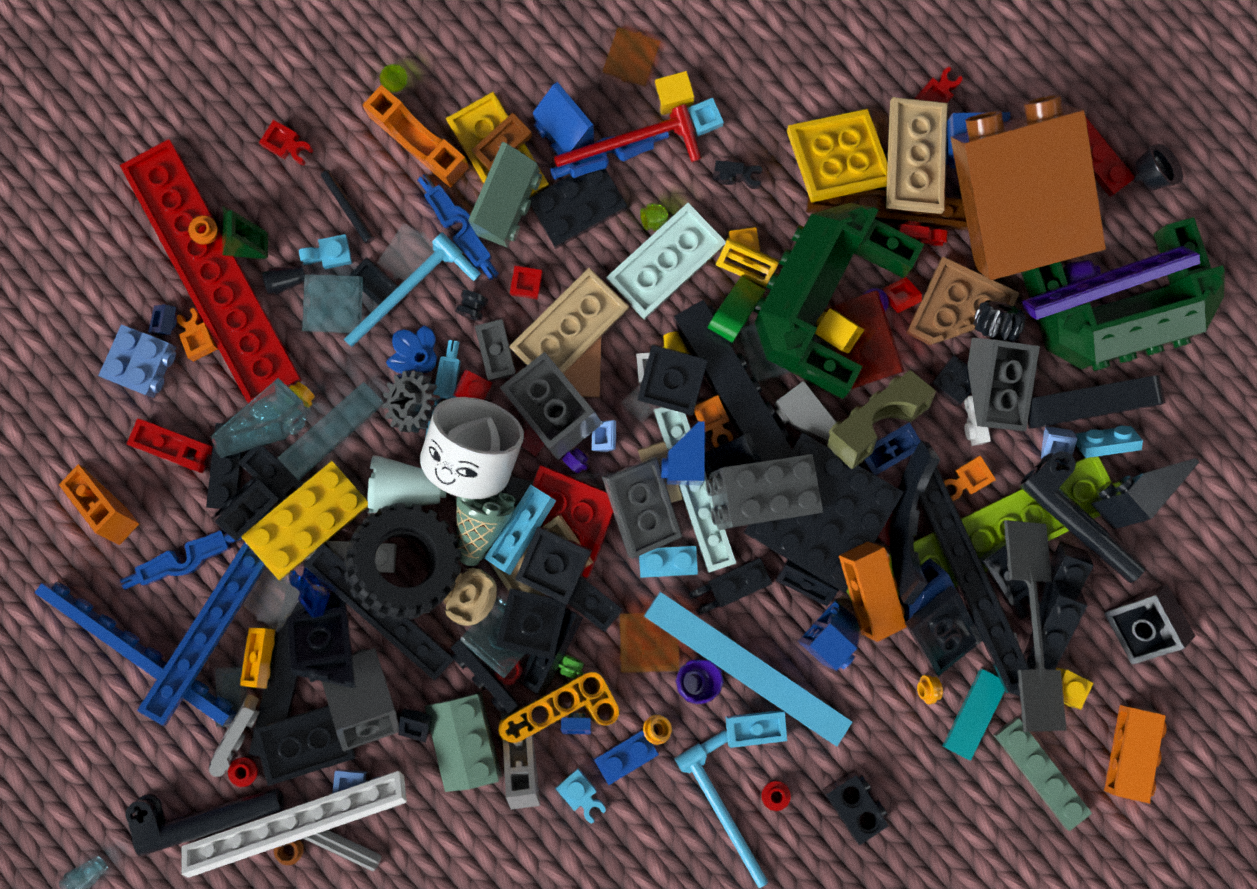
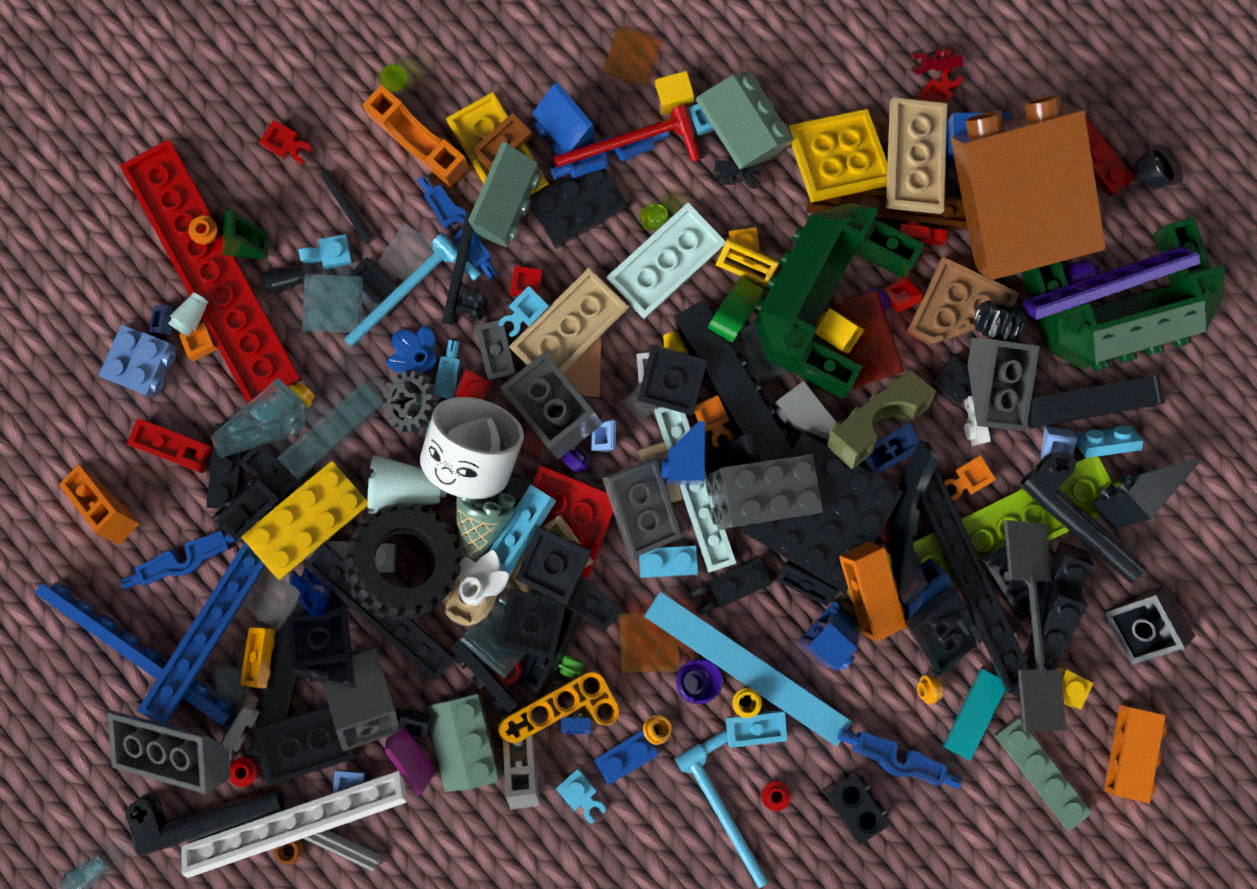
none -> dark grey slope [108,711,230,794]
none -> light aqua cone [168,292,208,337]
none -> magenta slope [385,728,435,796]
none -> black bar [442,212,474,325]
none -> white plate [457,550,510,606]
none -> medium azure plate [498,286,549,337]
none -> sand green slope [695,71,794,169]
none -> yellow cone [732,688,762,718]
none -> blue piece [837,728,962,789]
none -> dark red plate [910,45,963,74]

